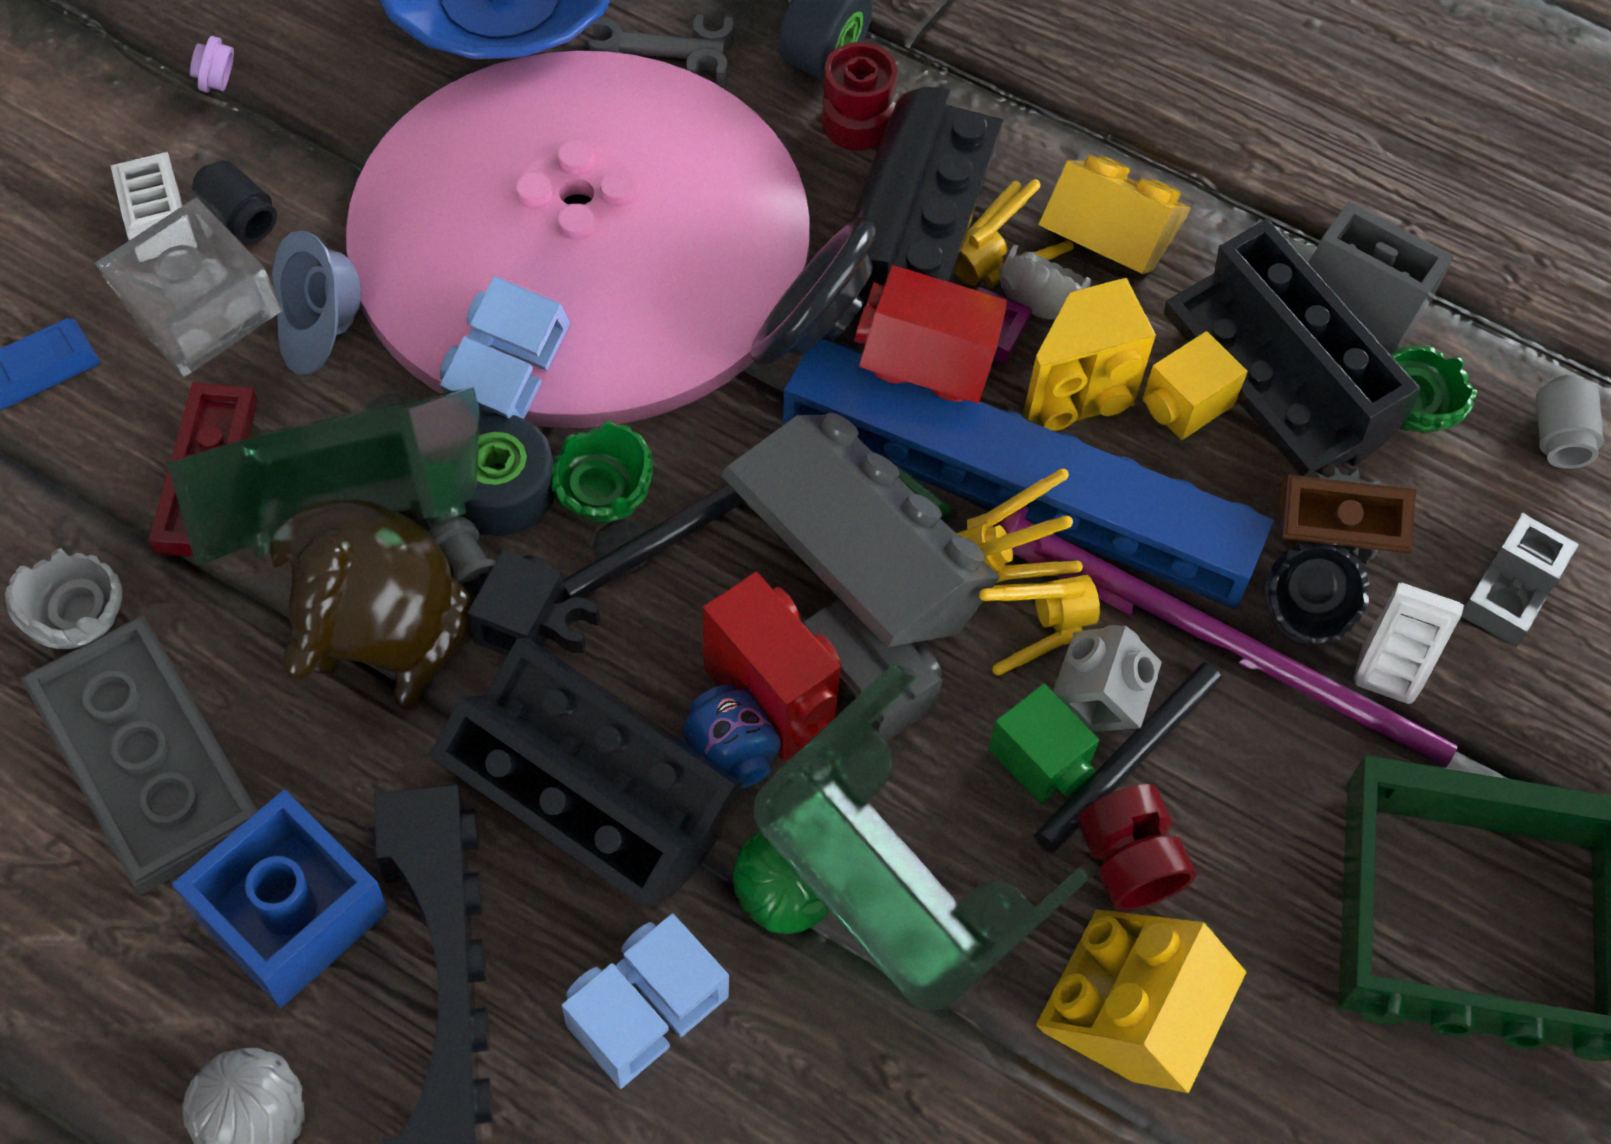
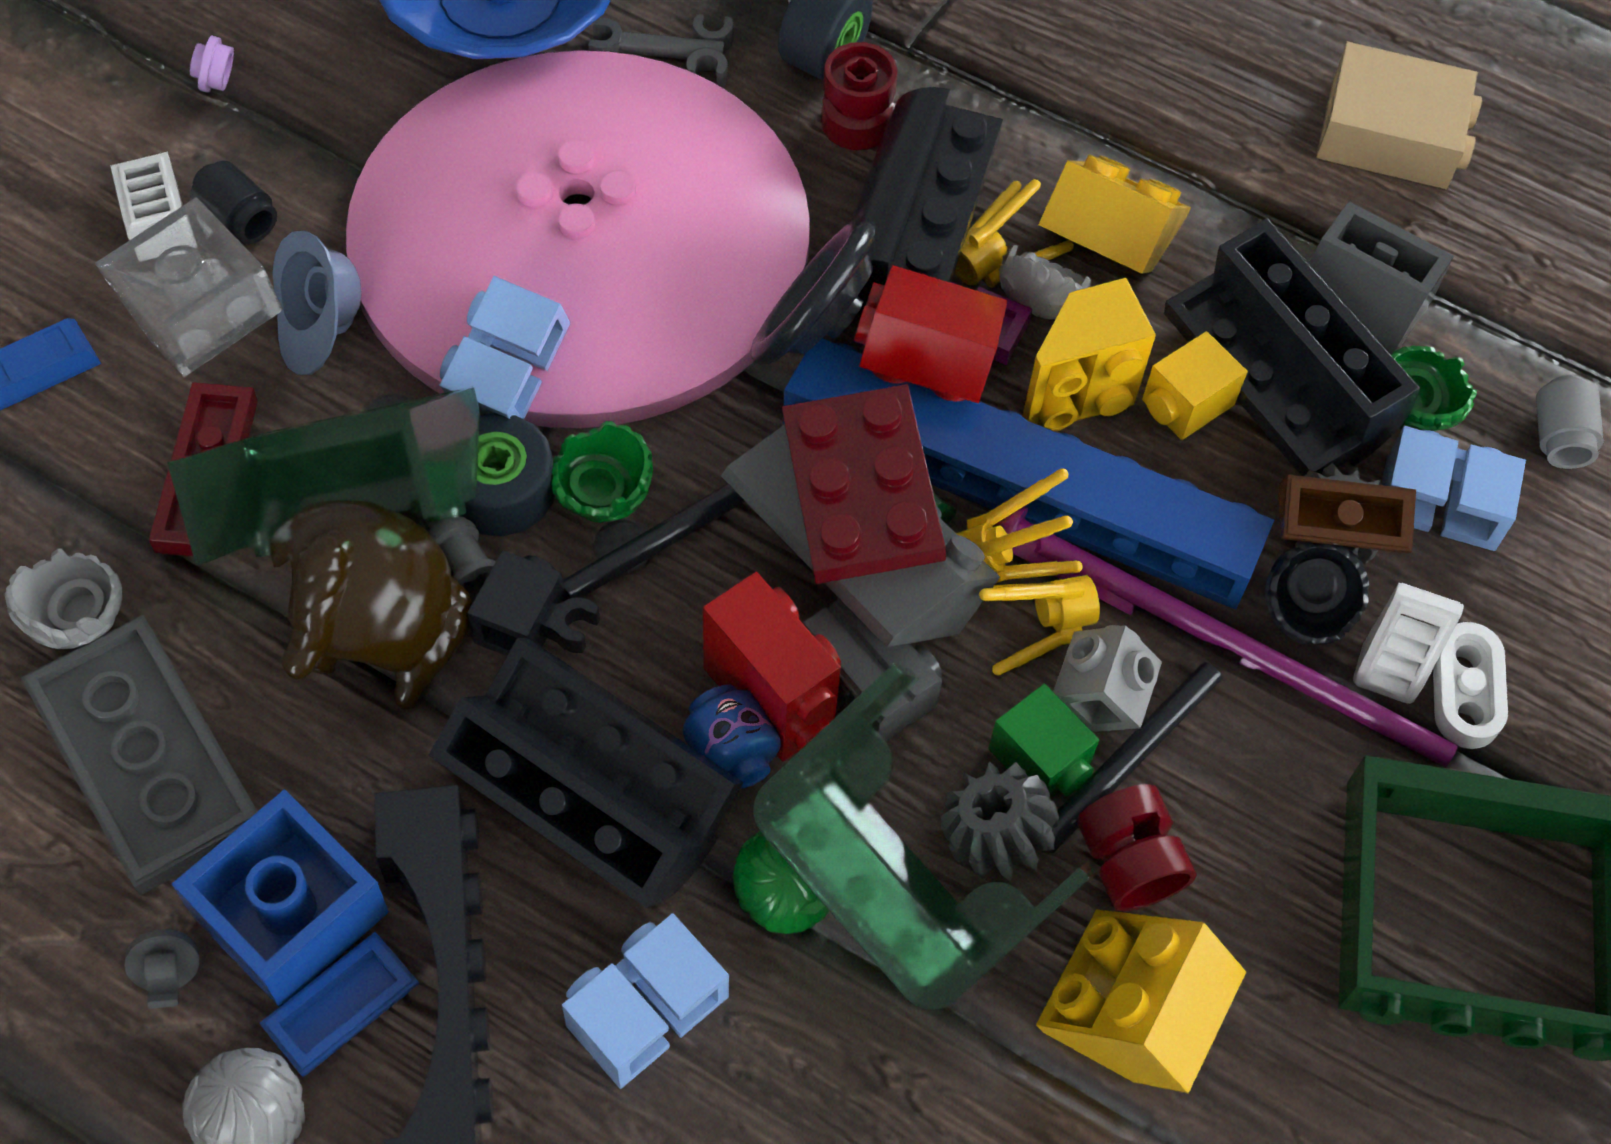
dark grey slope [1461,513,1579,648] -> none
none -> dark grey plate [125,929,199,1009]
none -> blue tile [259,932,419,1078]
none -> dark red plate [782,384,946,584]
none -> dark grey gear [940,762,1059,881]
none -> tan brick [1316,42,1482,189]
none -> light blue piece [1381,426,1526,551]
none -> white plate [1433,622,1508,749]

